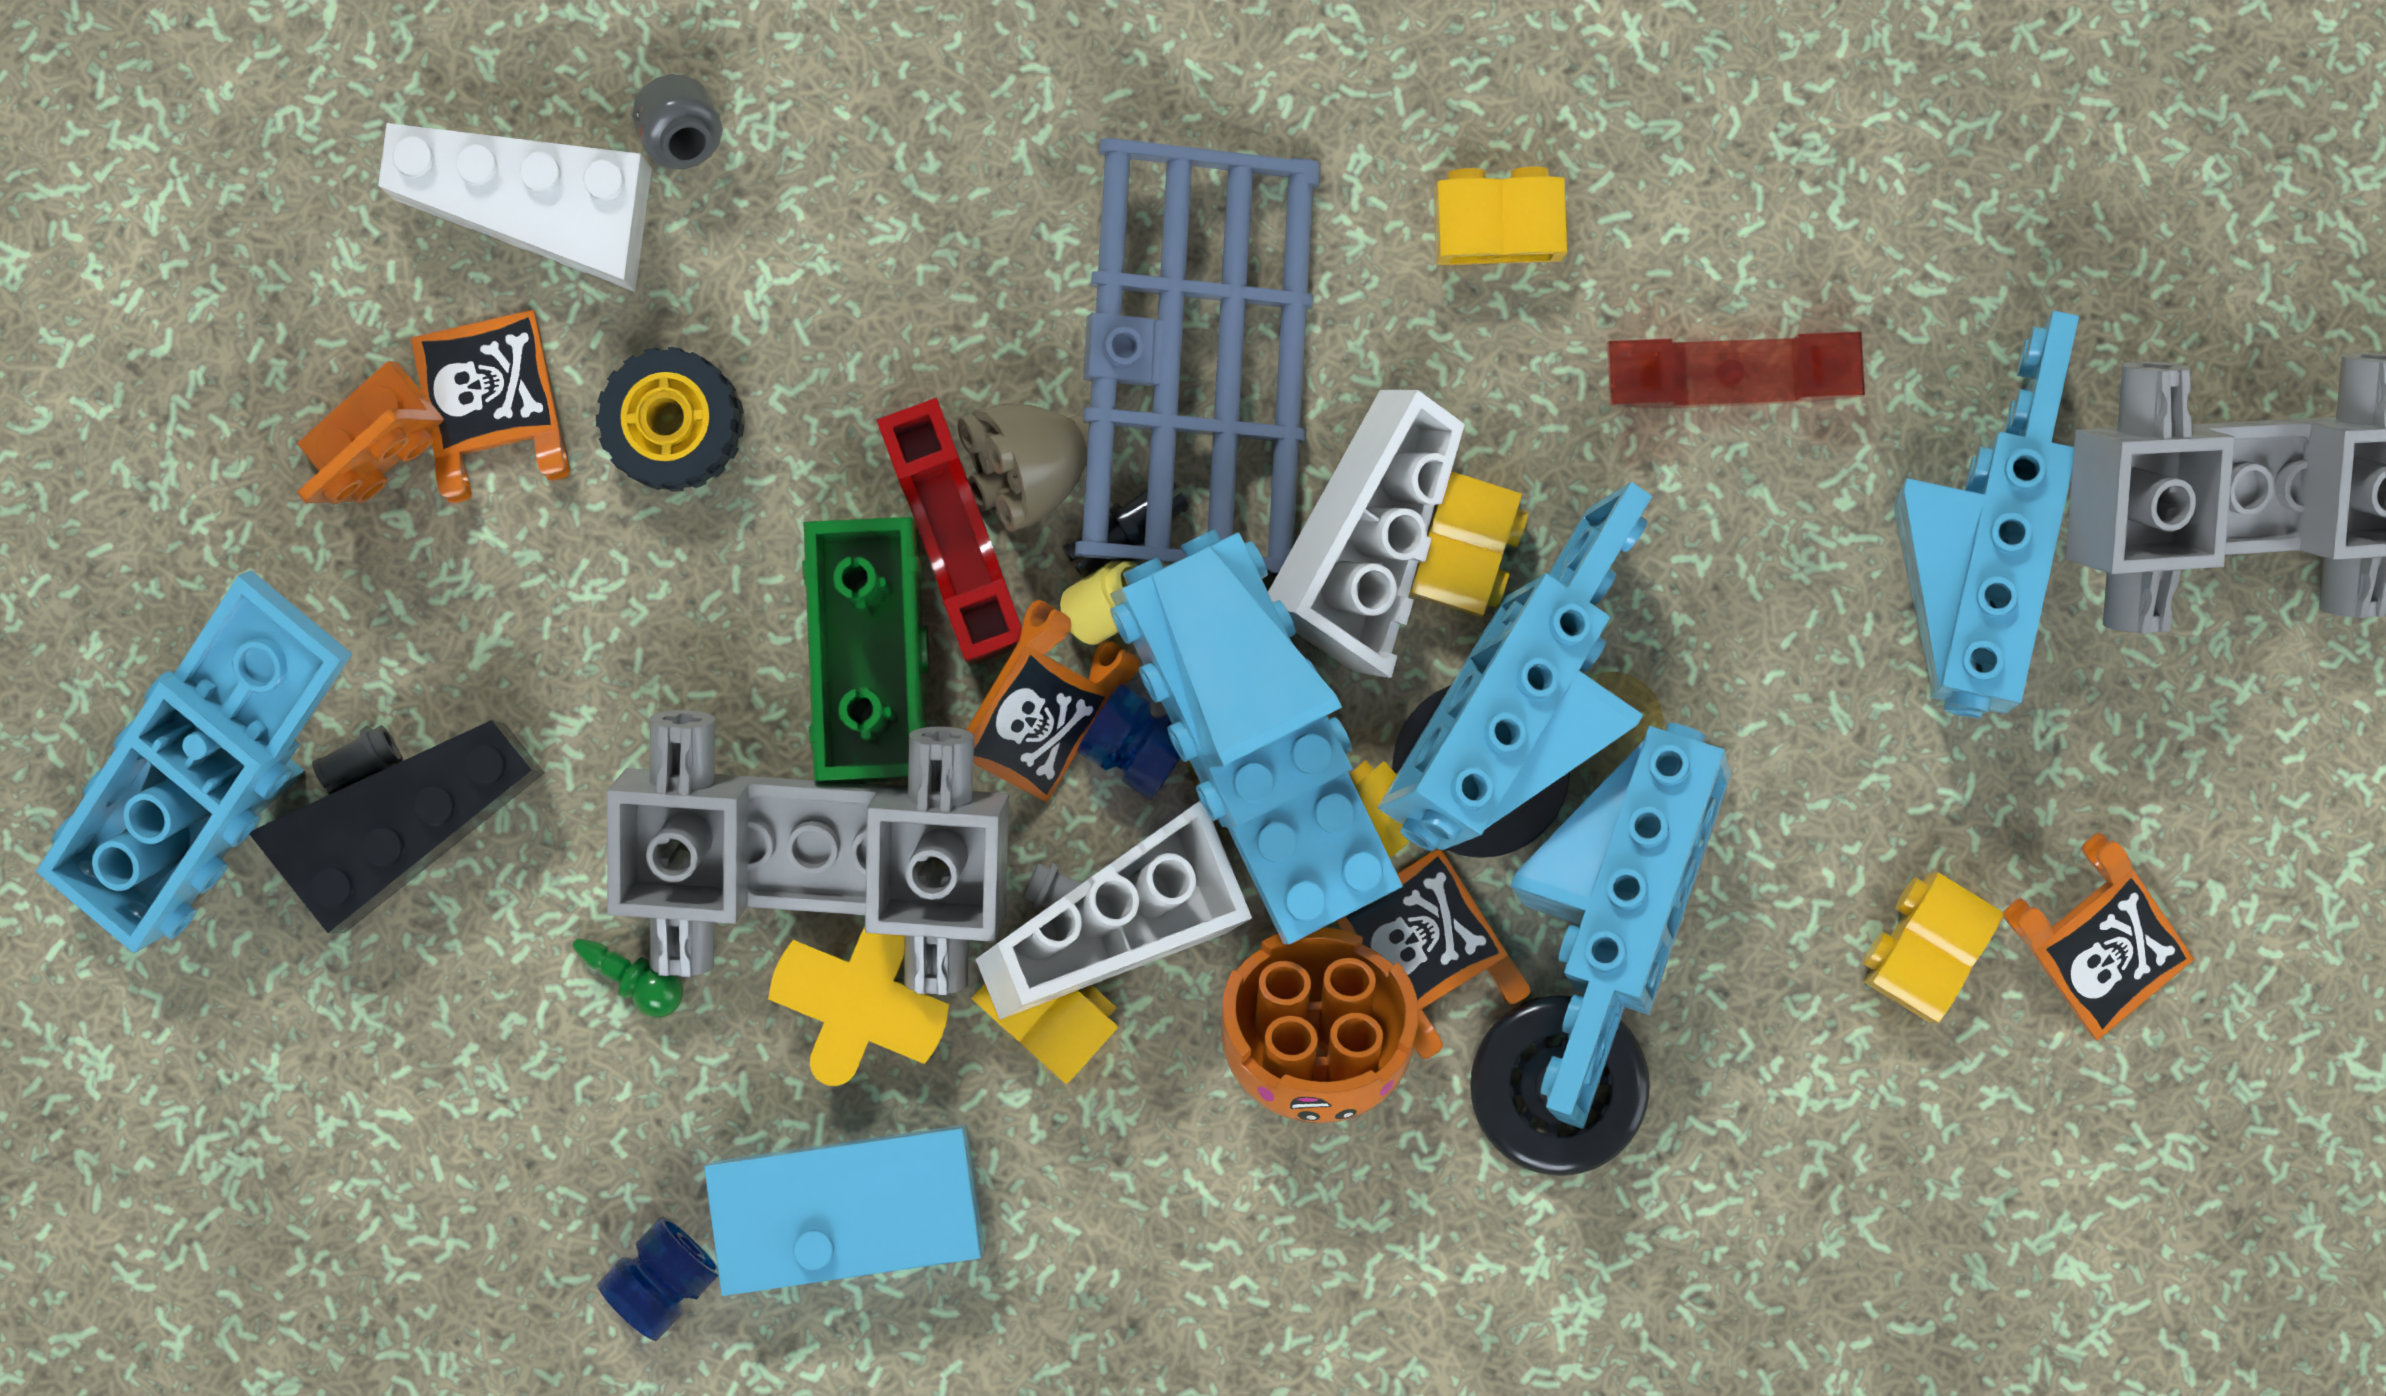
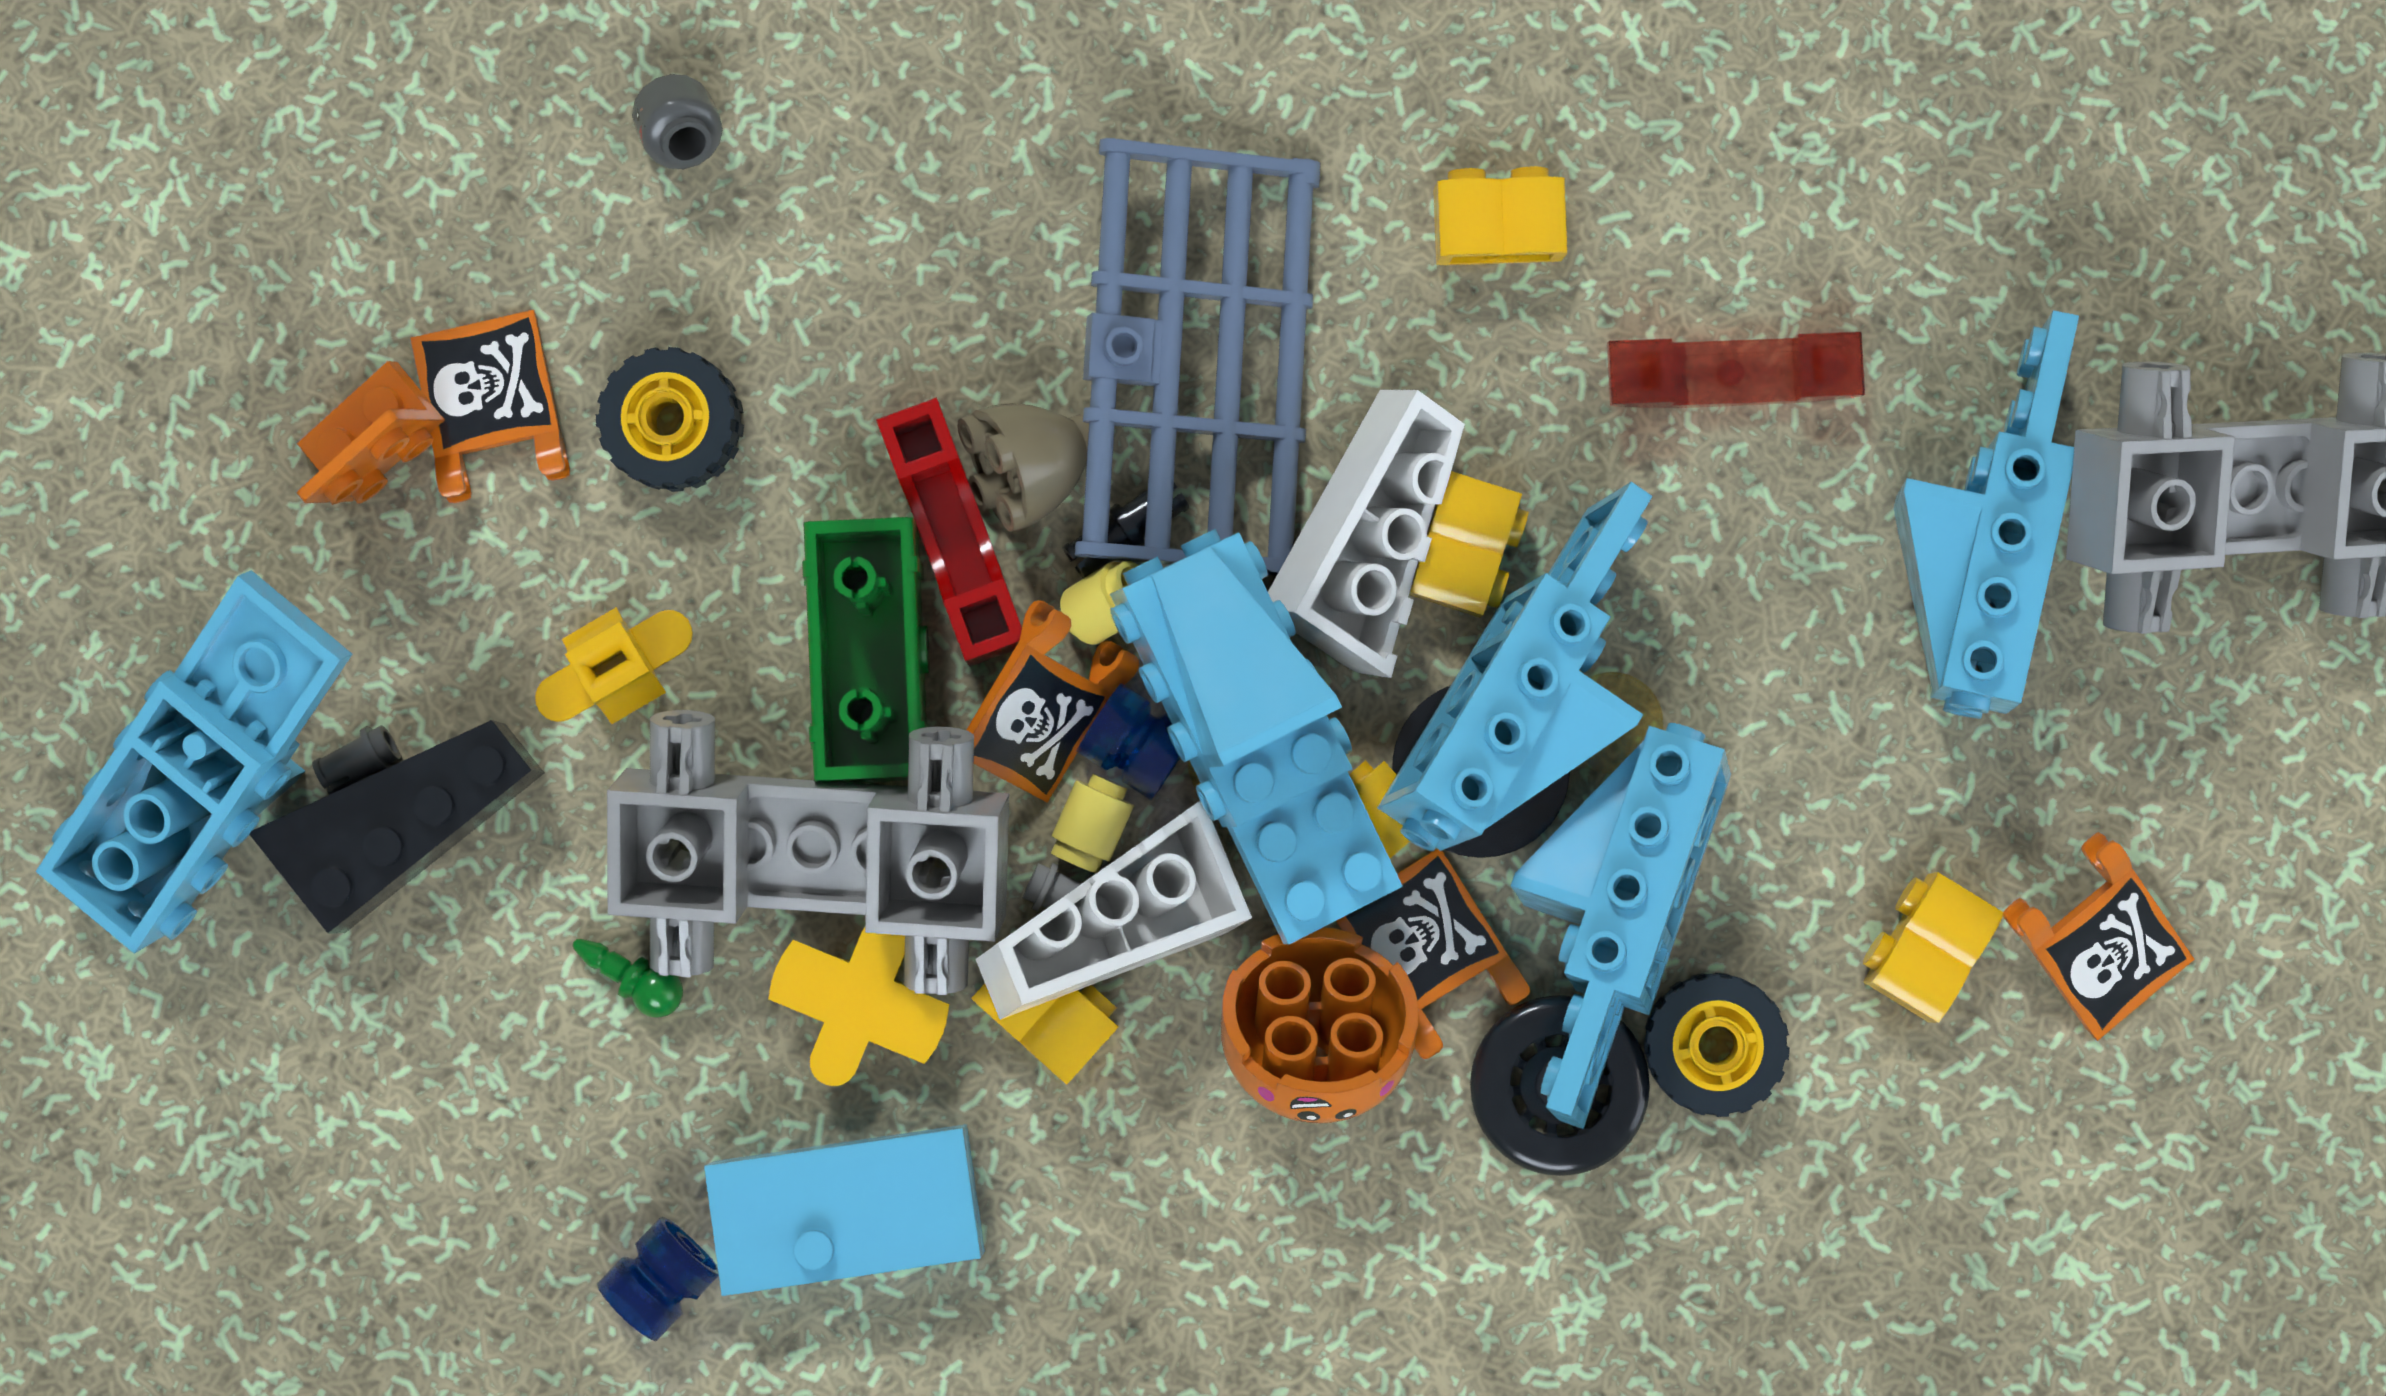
white wedge [378,123,652,292] -> none
none -> yellow piece [535,607,693,725]
none -> light yellow brick [1051,774,1134,873]
none -> black wheel [1644,972,1790,1117]

